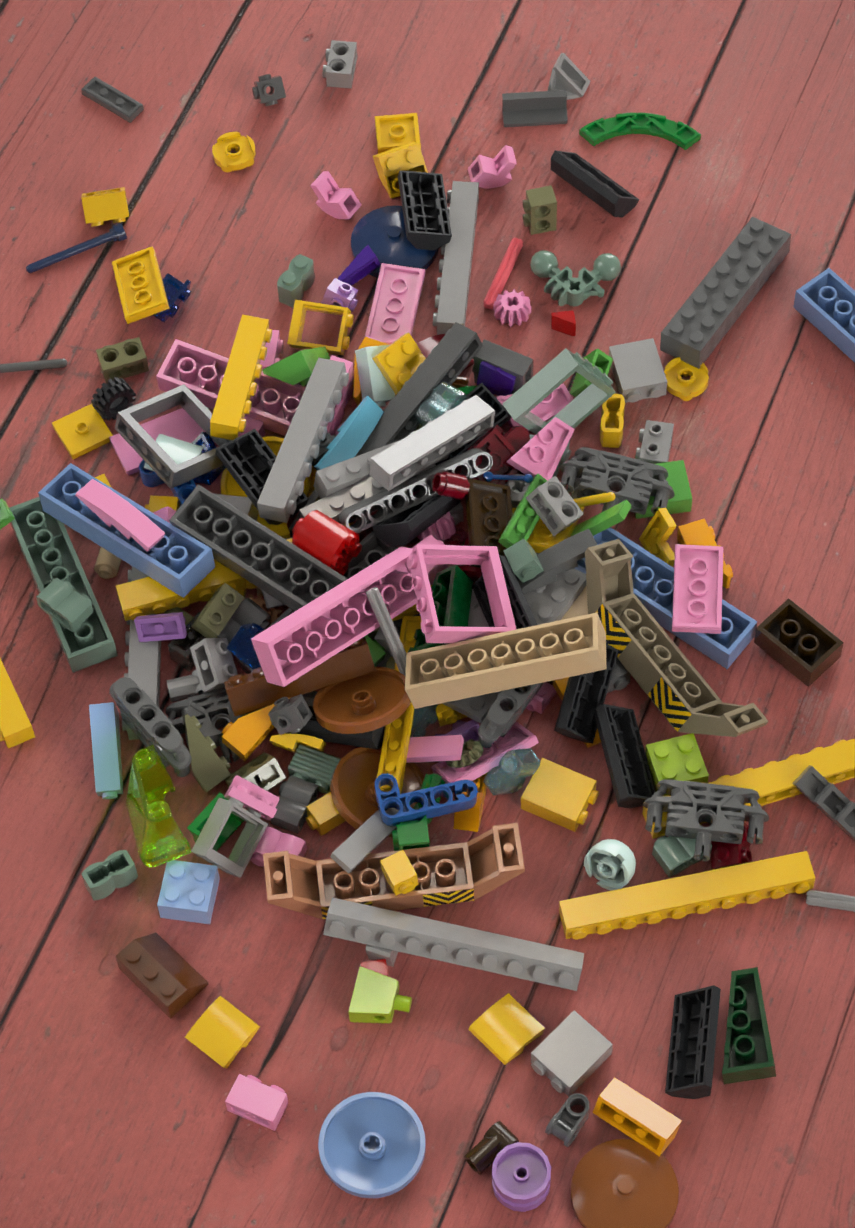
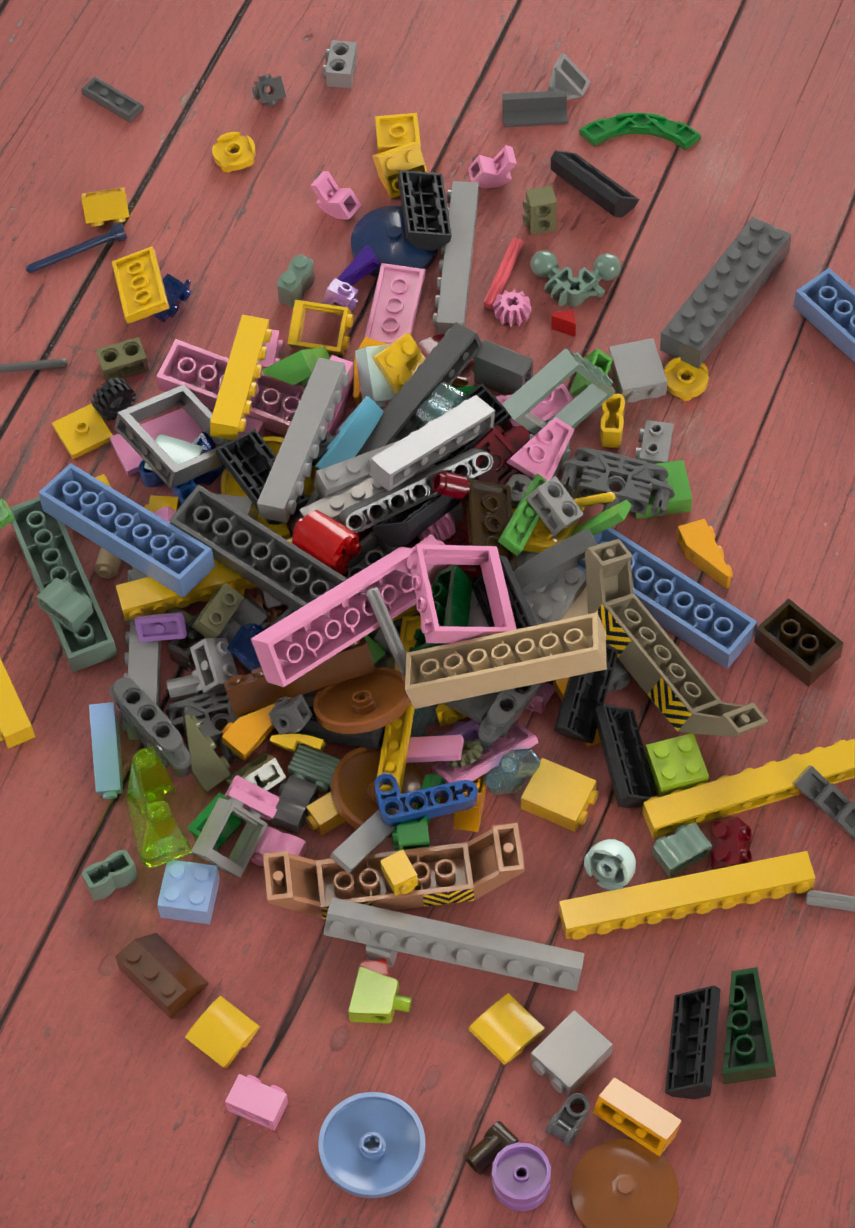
bright pink slope [75,479,165,552] -> none
dark purple piece [476,360,516,396] -> none
blue hinge [484,472,533,483] -> none
sand green brick [504,539,544,583] -> none
yellow plate [639,508,676,567] -> none
dark grey piece [643,779,769,861] -> none
bright pink tile [672,544,723,634] -> none

